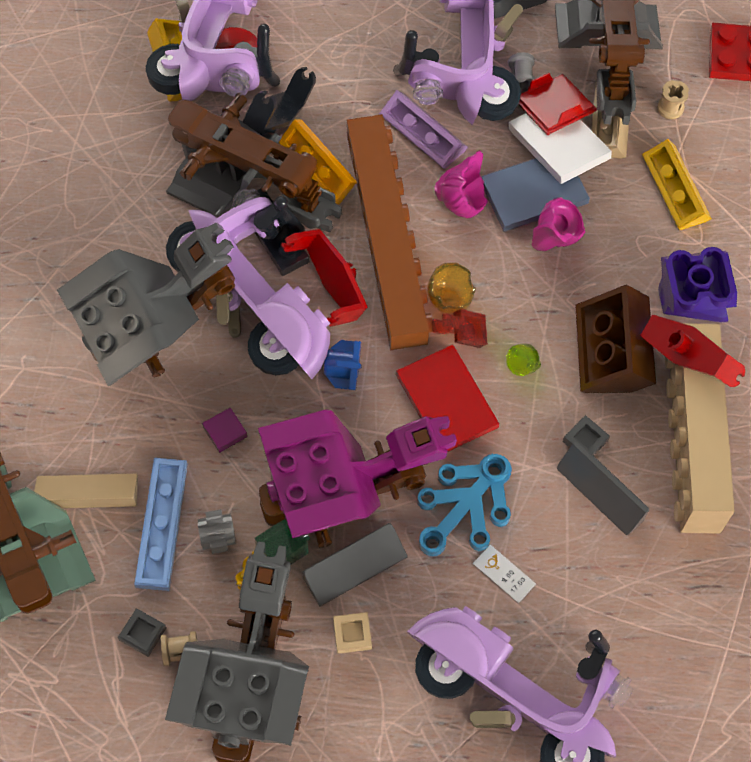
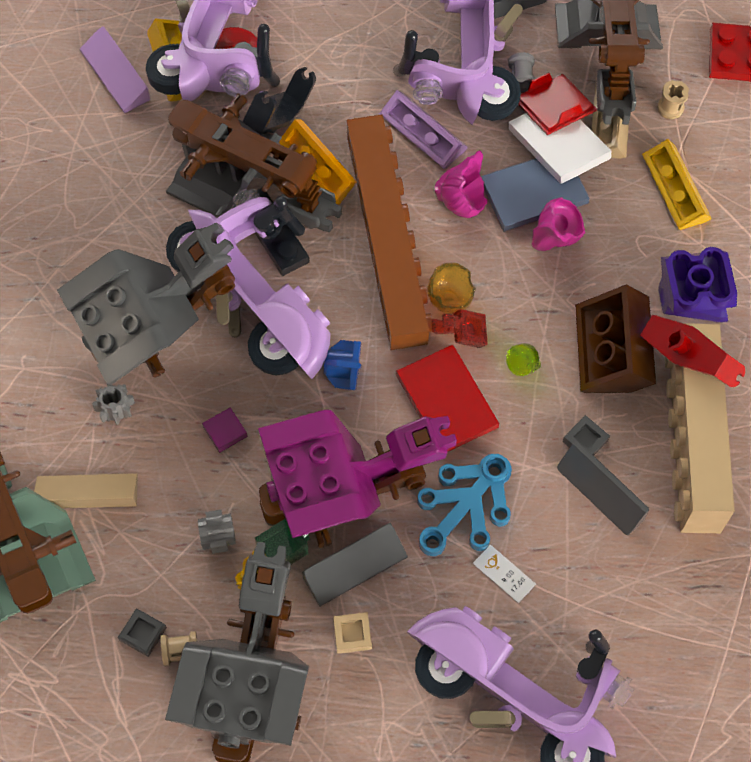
light blue tile [134,458,188,591] -> none
red piece [281,229,368,327] -> none
none -> lavender slope [80,26,150,114]
none -> light grey gear [92,384,135,425]

